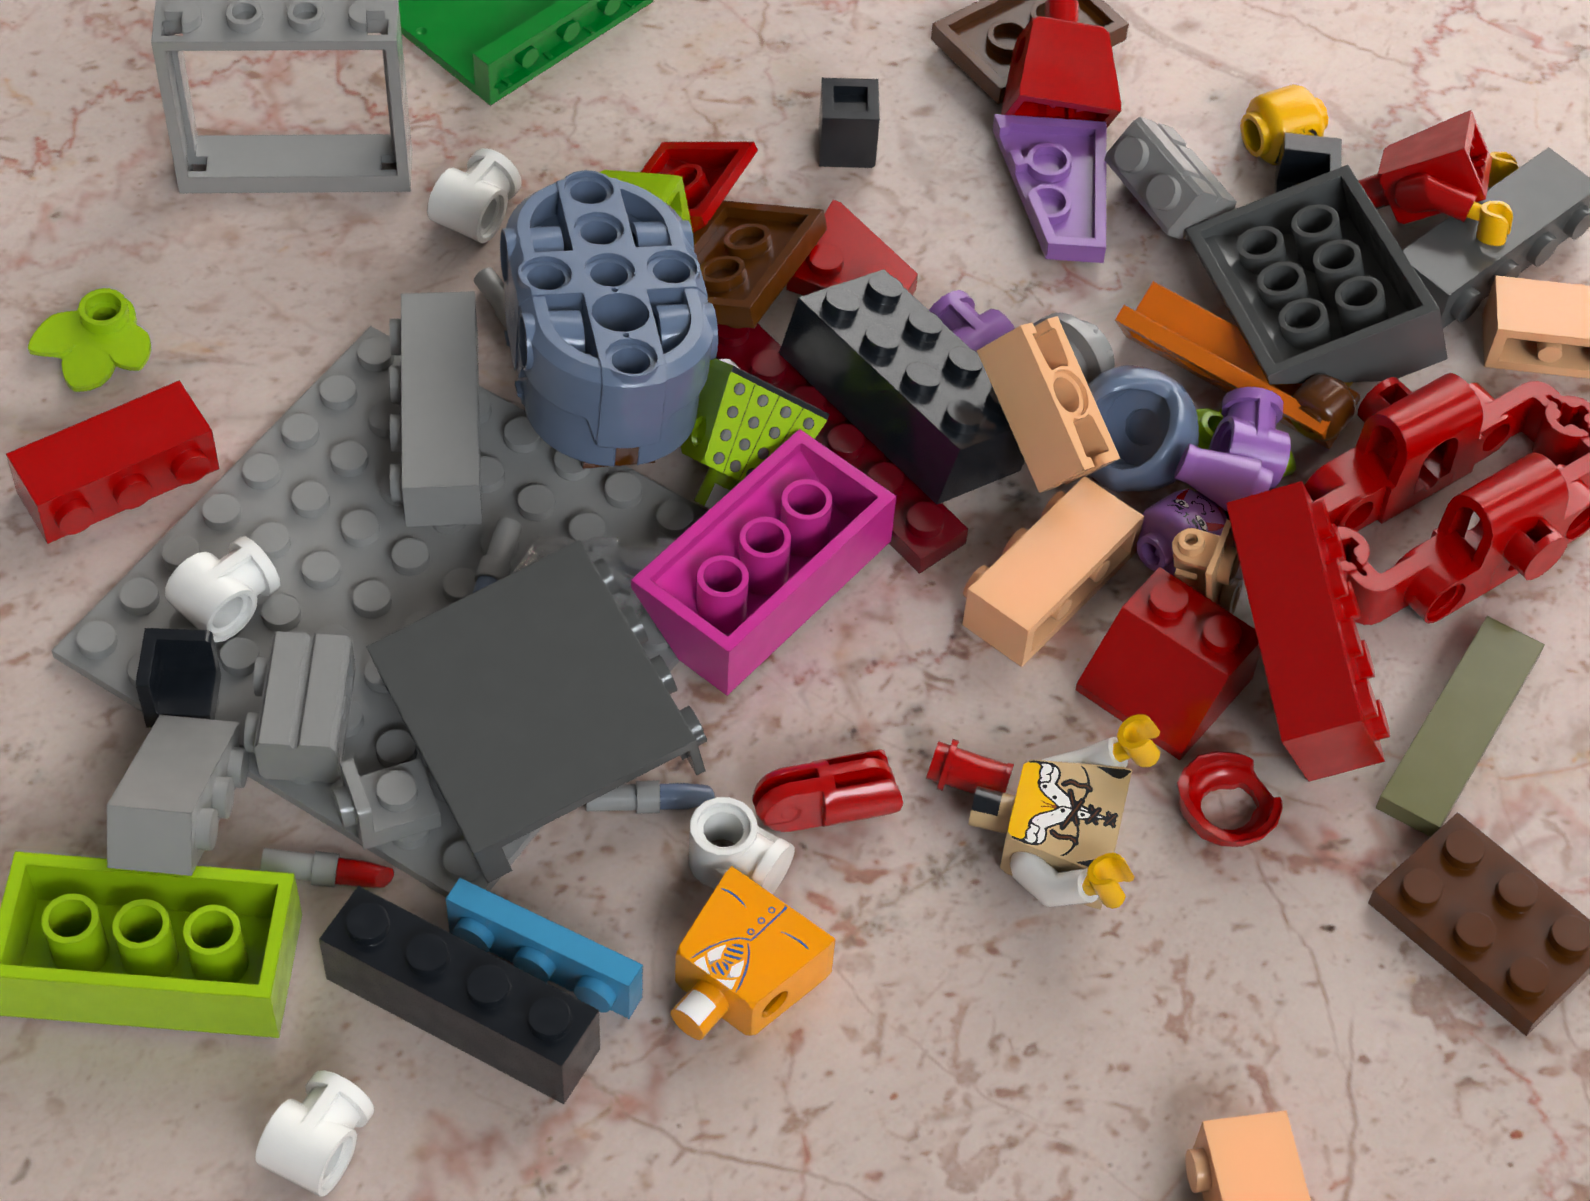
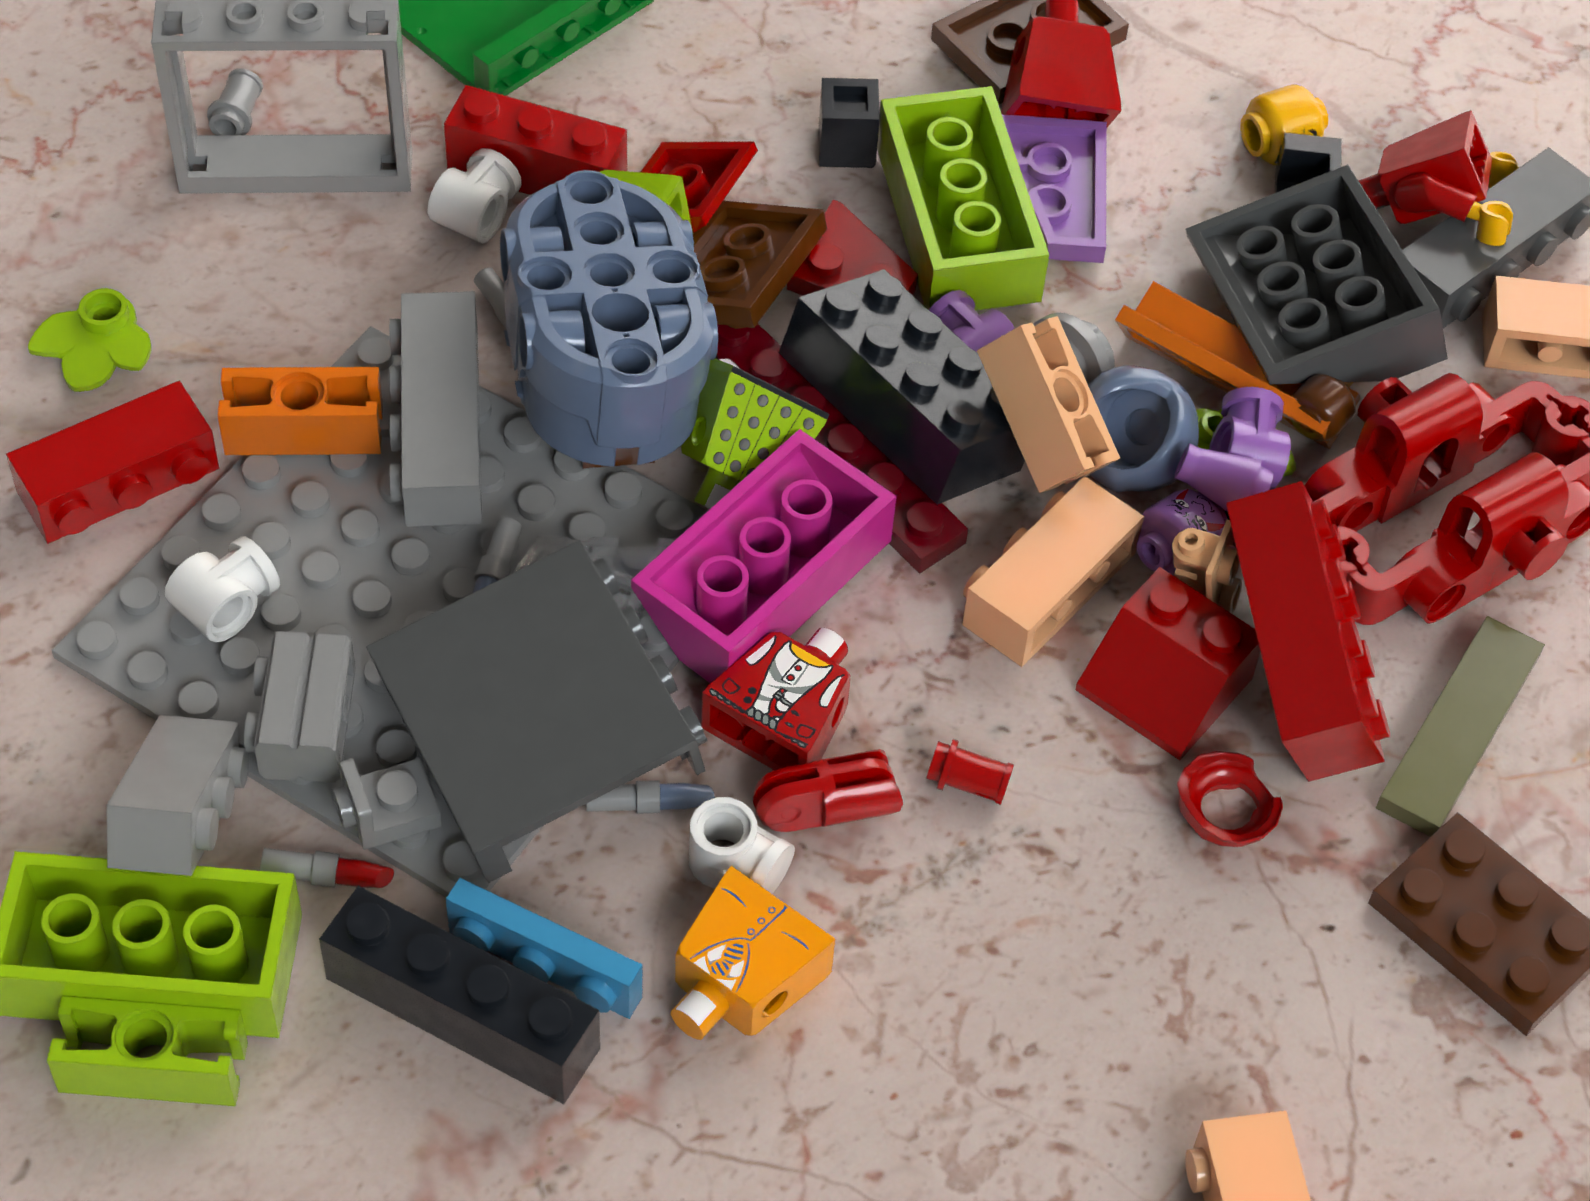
black panel [136,628,221,728] -> none
white piece [256,1070,374,1197] -> none
torso [968,714,1160,910] -> none
light grey brick [1104,117,1237,242] -> none
none -> lime piece [47,996,248,1106]
none -> light grey pin [207,69,263,135]
none -> orange piece [218,367,383,455]
none -> red brick [444,85,627,195]
none -> red torso [701,628,851,770]
none -> lime brick [877,86,1049,311]

